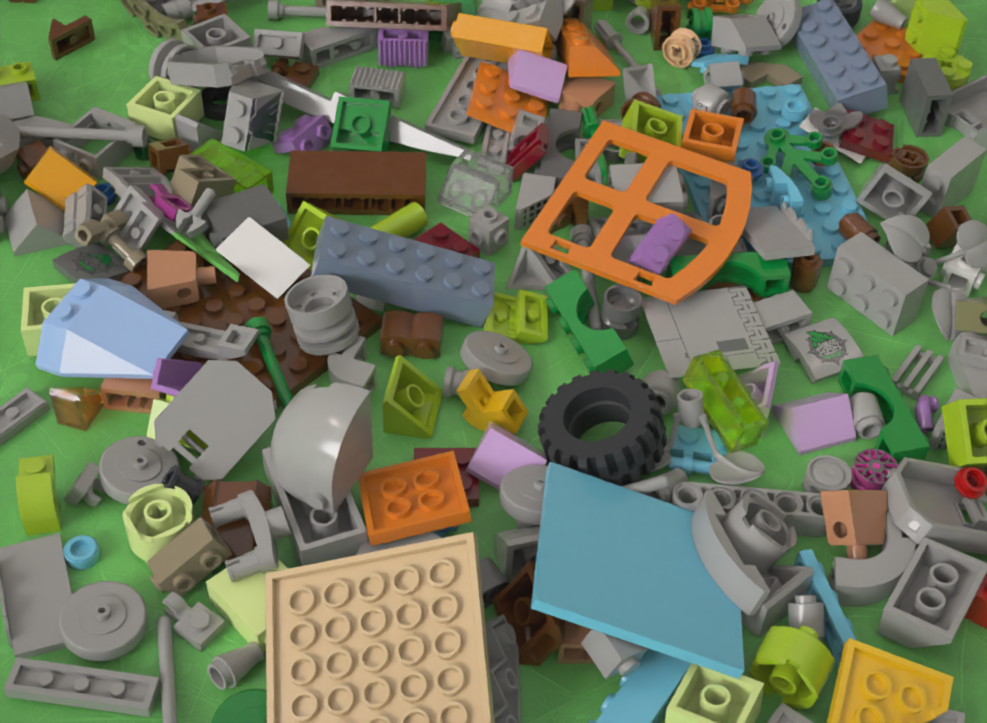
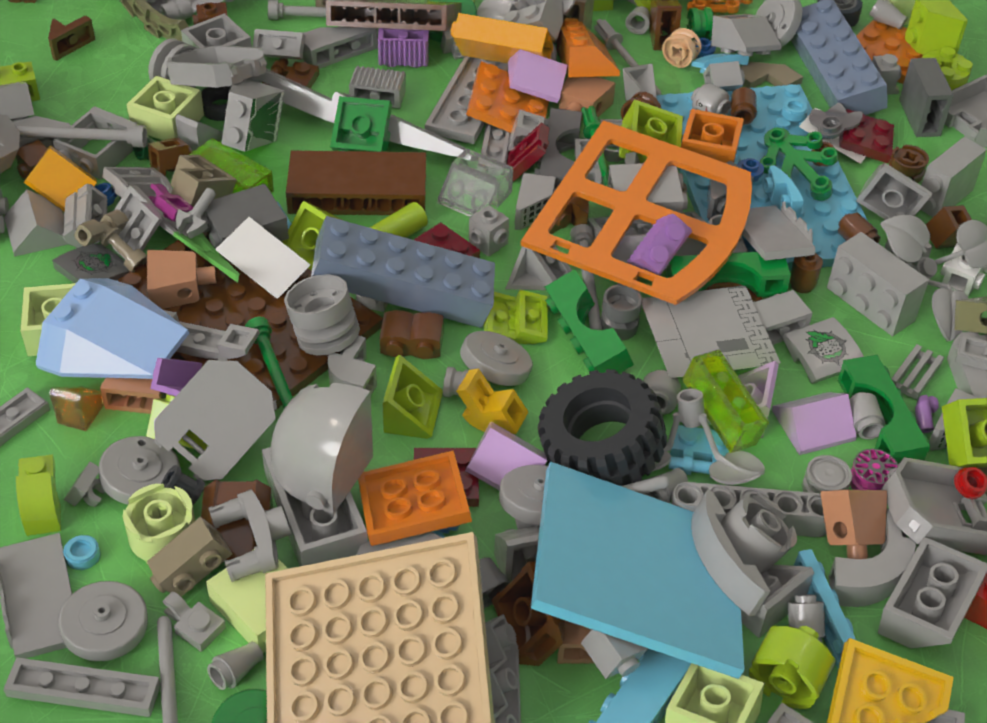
medium lavender bracket [272,114,333,154] -> none

